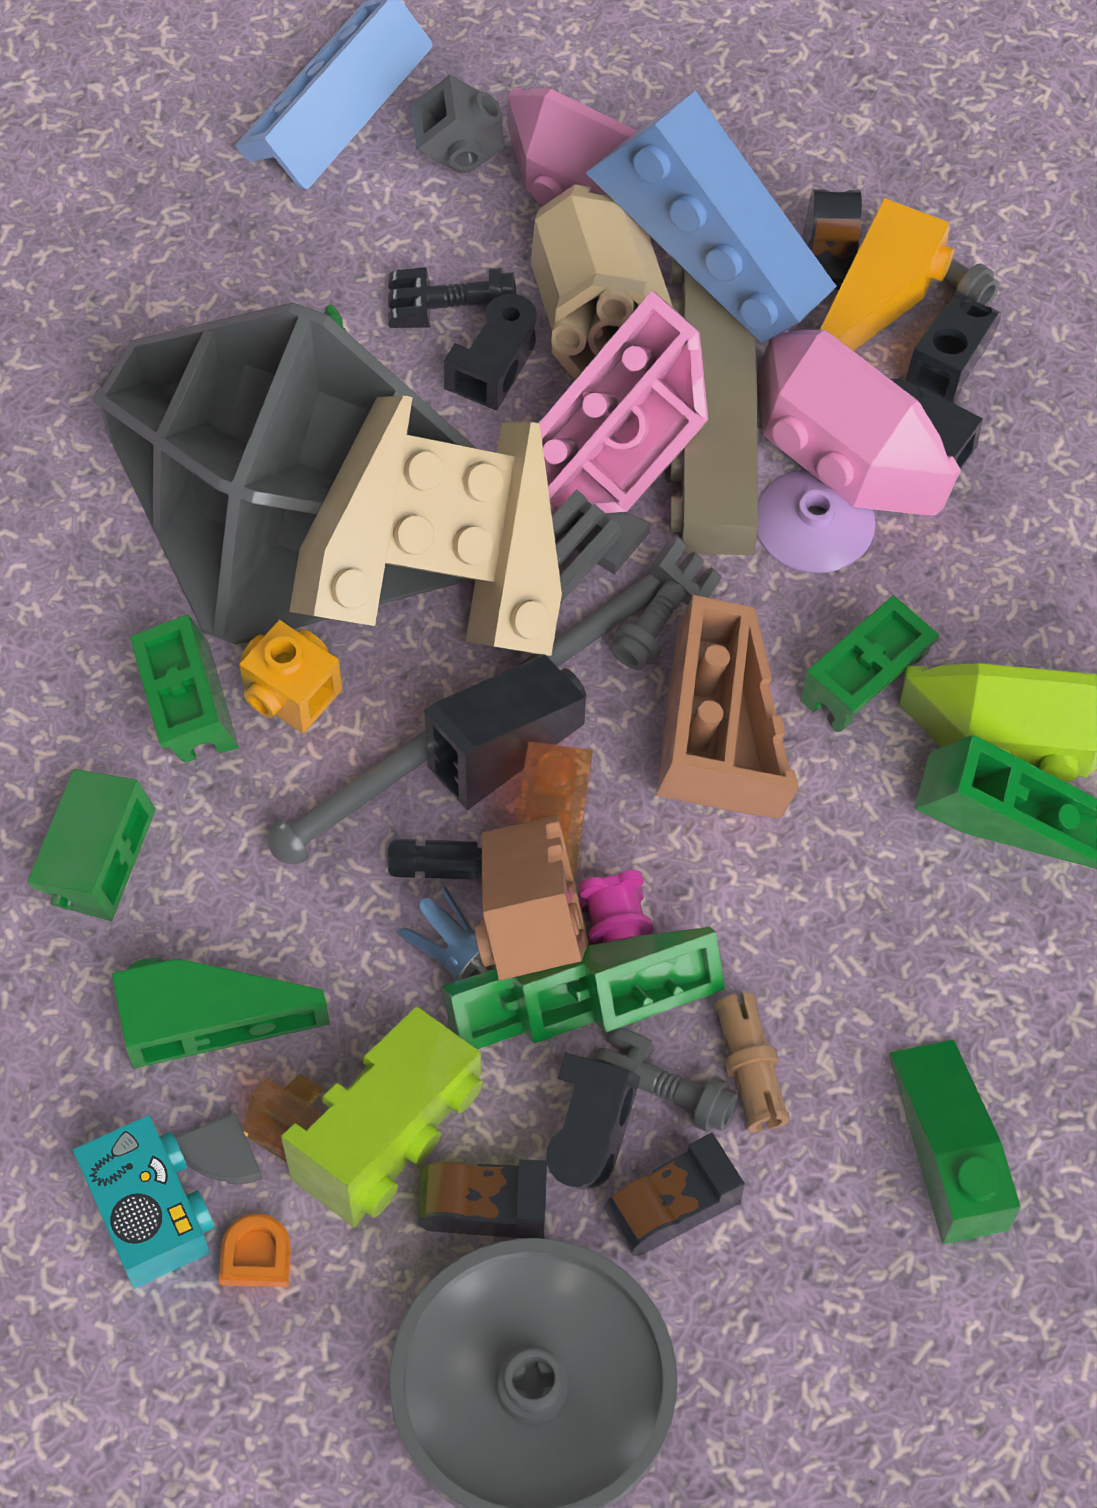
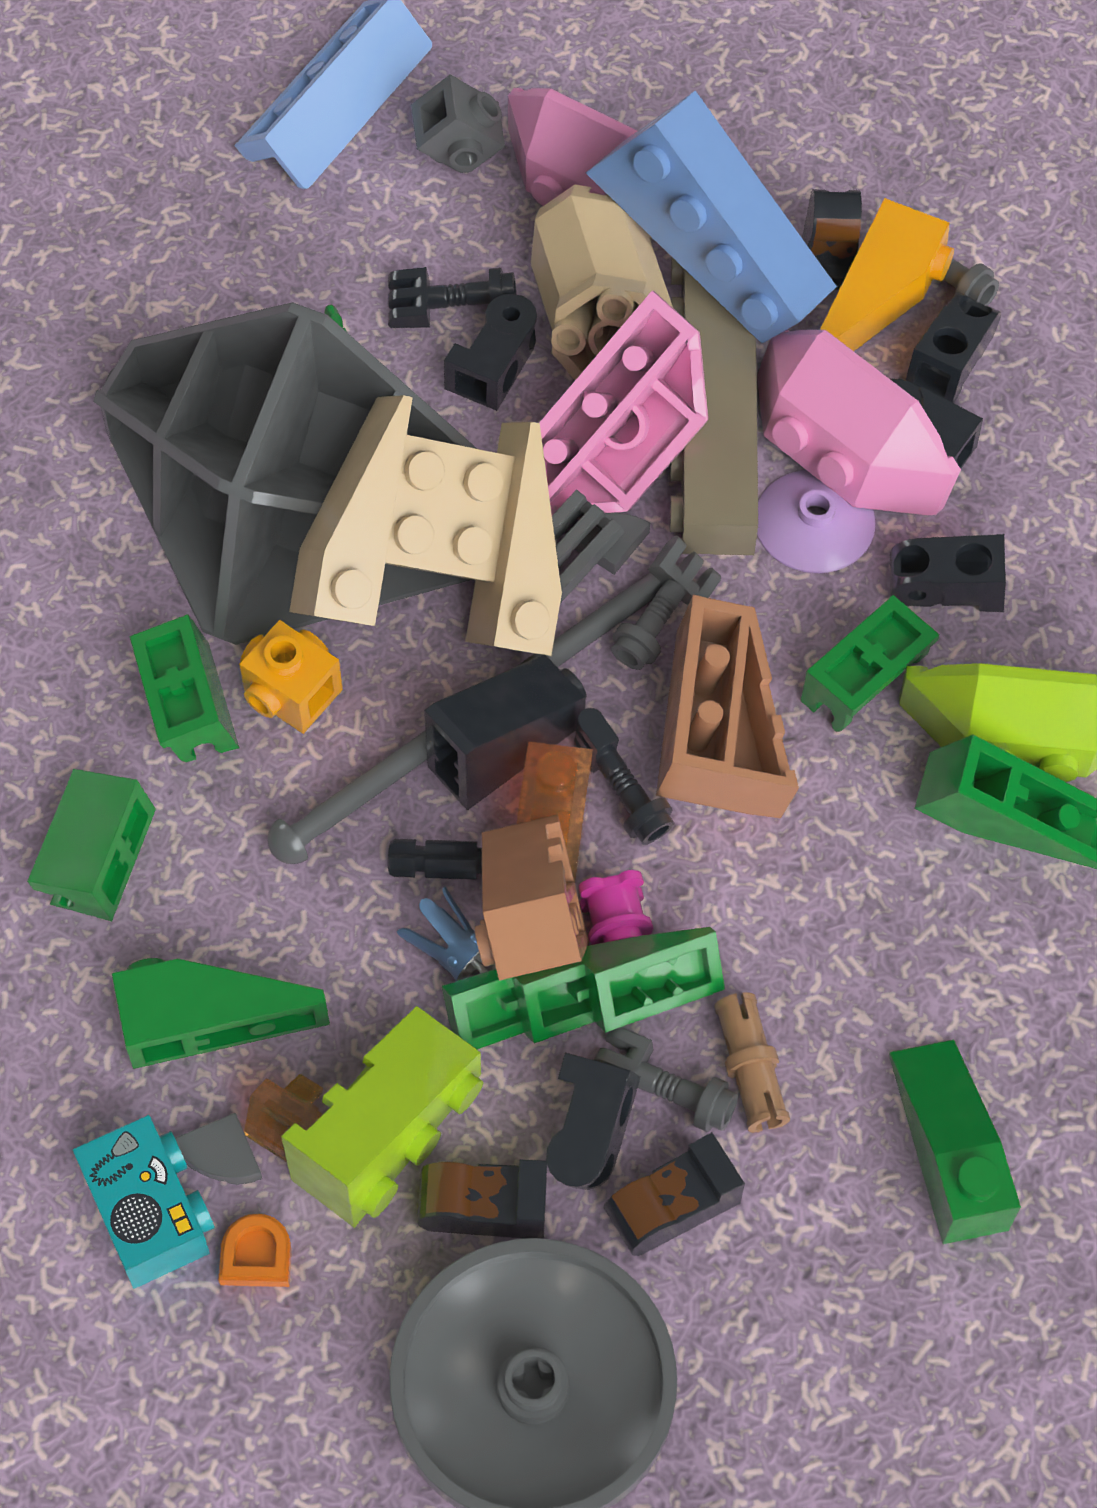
none -> black hinge [574,708,675,845]
none -> black leg [890,534,1006,612]

